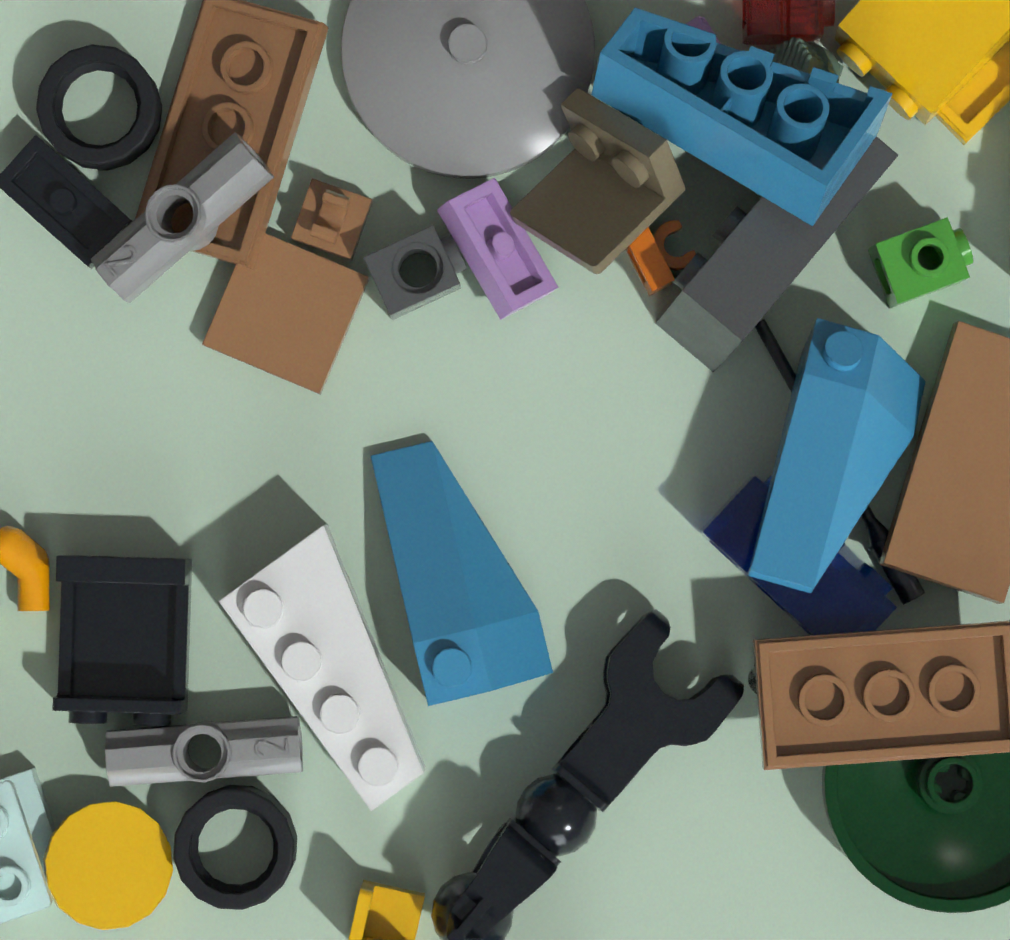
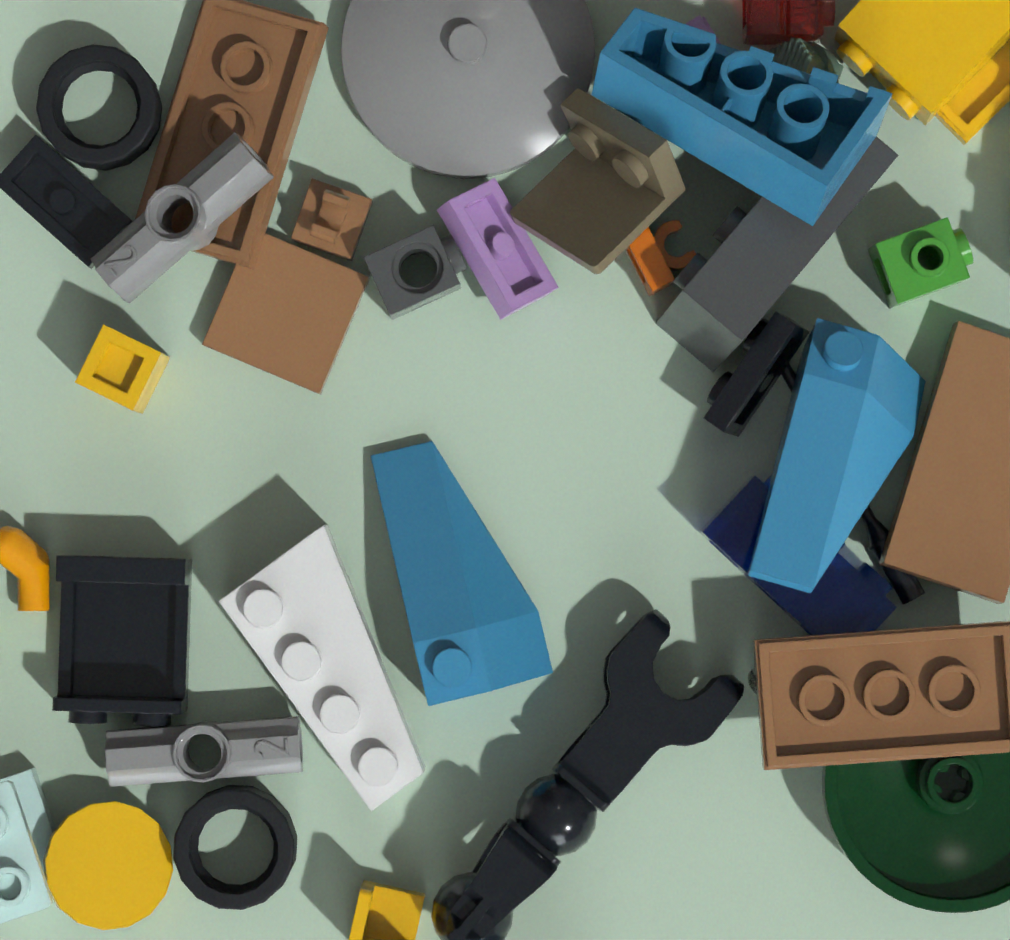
none -> yellow panel [75,324,170,414]
none -> black plate [704,311,810,437]

